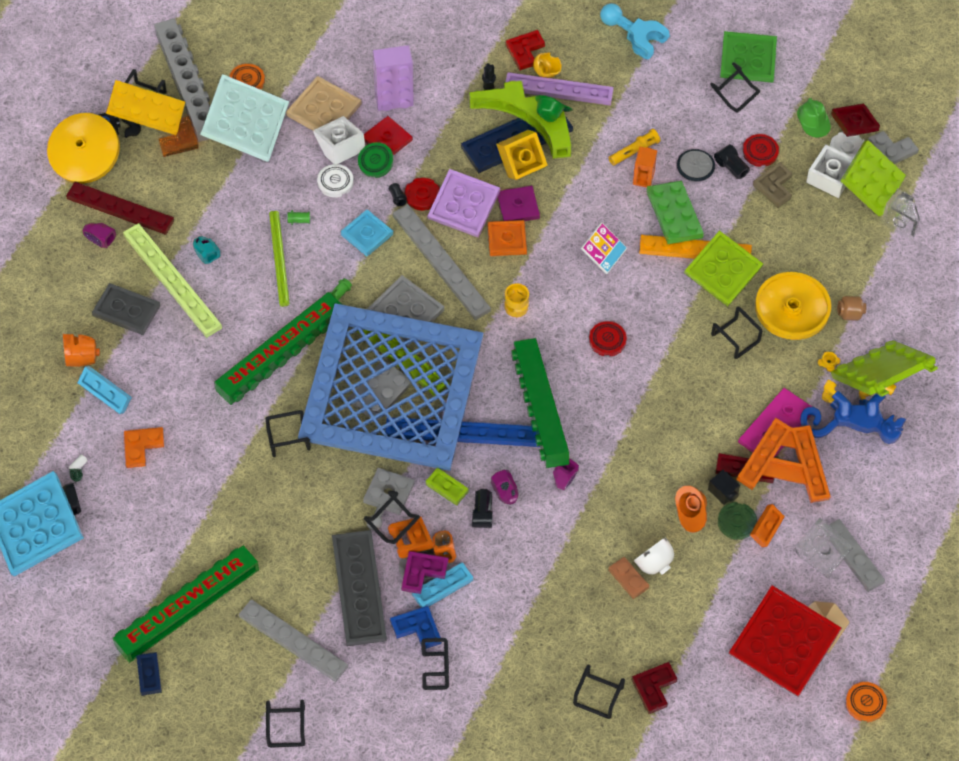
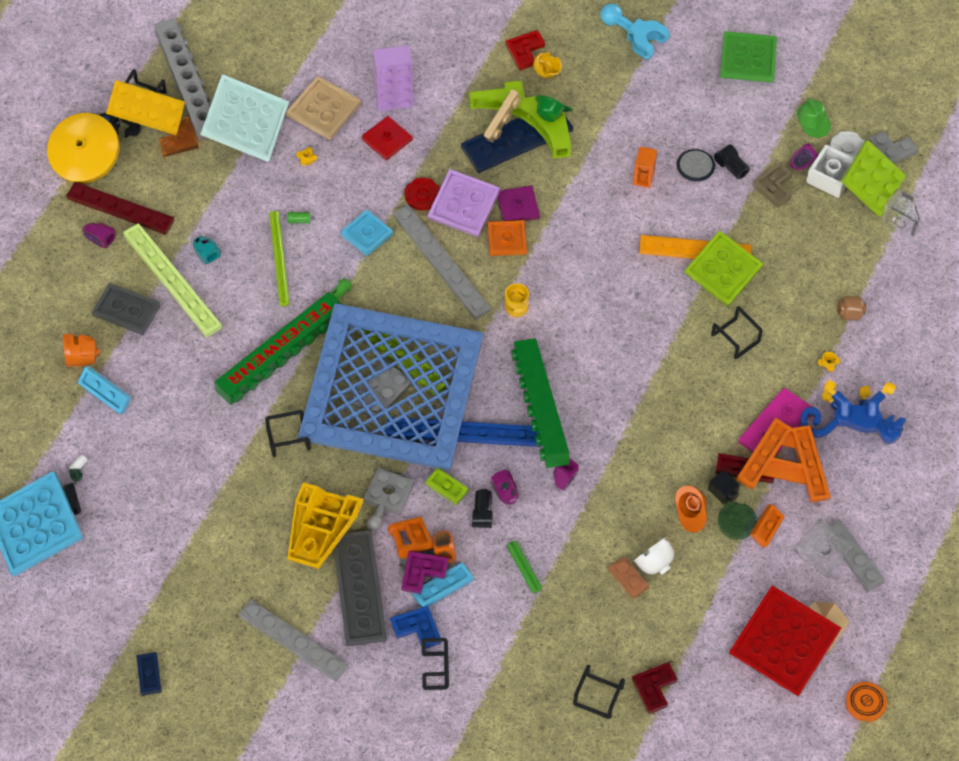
green brick [113,545,259,663] -> none
orange plate [124,427,164,468] -> none
orange tile [229,64,265,90] -> none
black piece [266,699,306,748] -> none
white slope [313,116,365,165] -> none
white tile [317,164,354,198] -> none
green tile [358,142,394,178] -> none
black piece [364,491,420,544] -> none
light grey plate [367,276,444,347] -> none
black pin [388,183,407,207] -> none
black axle [482,63,496,91] -> none
yellow brick [496,130,548,180] -> none
lavender plate [506,72,613,106] -> none
piece [581,222,627,274] -> none
red tile [589,321,627,357] -> none
yellow pin [608,128,661,166] -> none
bright green plate [646,181,704,244] -> none
black piece [710,62,760,113] -> none
red tile [743,134,779,167] -> none
yellow dish [755,272,831,340] -> none
dark red plate [831,103,880,137] -> none
lime plate [831,340,938,397] -> none
none -> yellow wedge [287,482,364,569]
none -> yellow plate [296,147,317,166]
none -> tan plate [484,89,521,143]
none -> bright green axle [507,541,542,594]
none -> rock [789,142,818,171]

